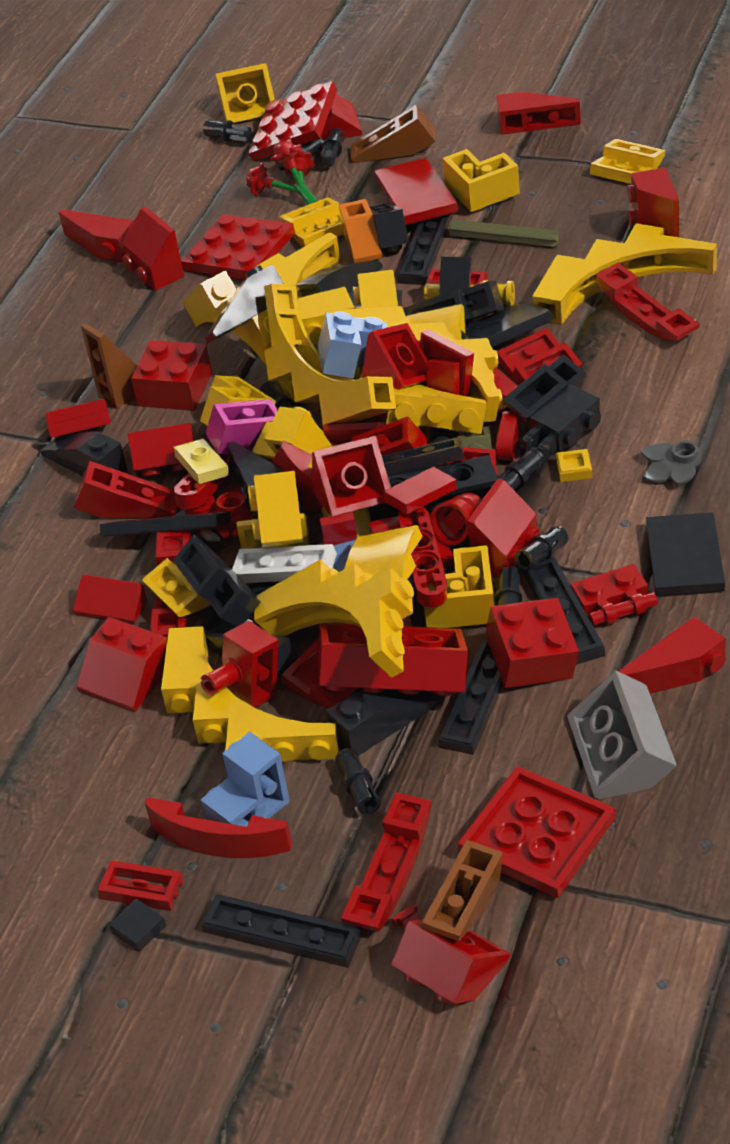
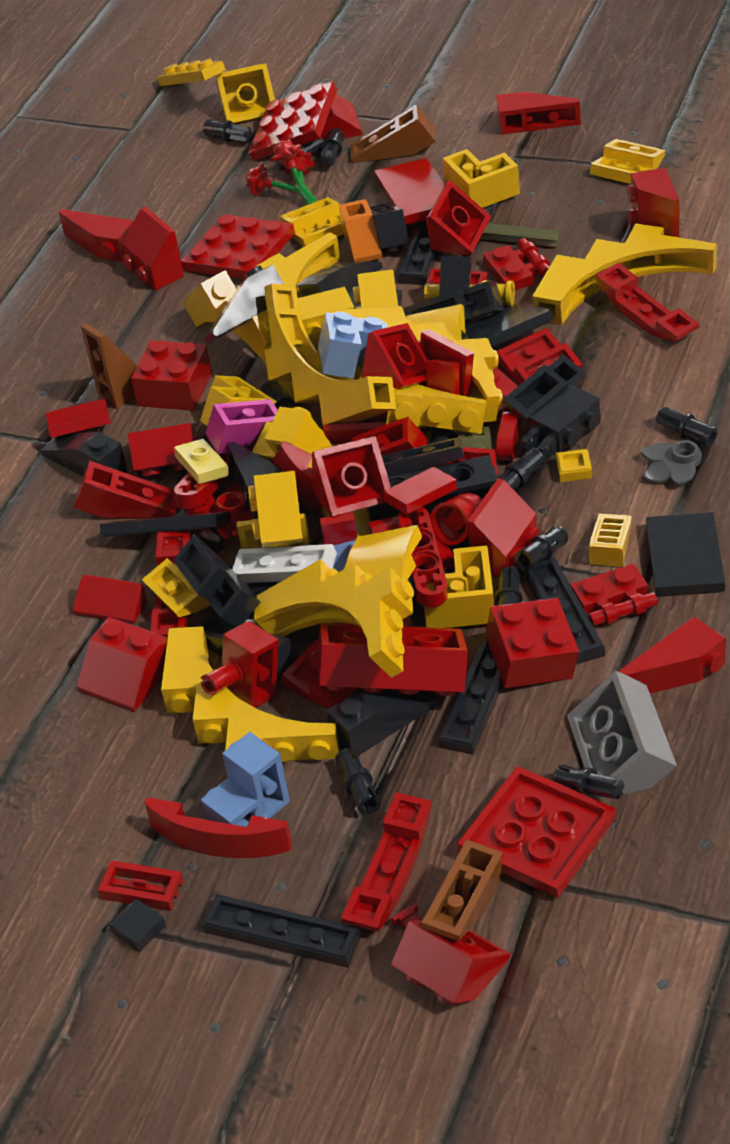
none -> yellow plate [157,58,226,86]
none -> red slope [426,179,491,256]
none -> red plate [483,238,550,291]
none -> black axle [553,764,625,799]
none -> yellow slope [589,514,632,567]
none -> black axle [655,407,718,447]

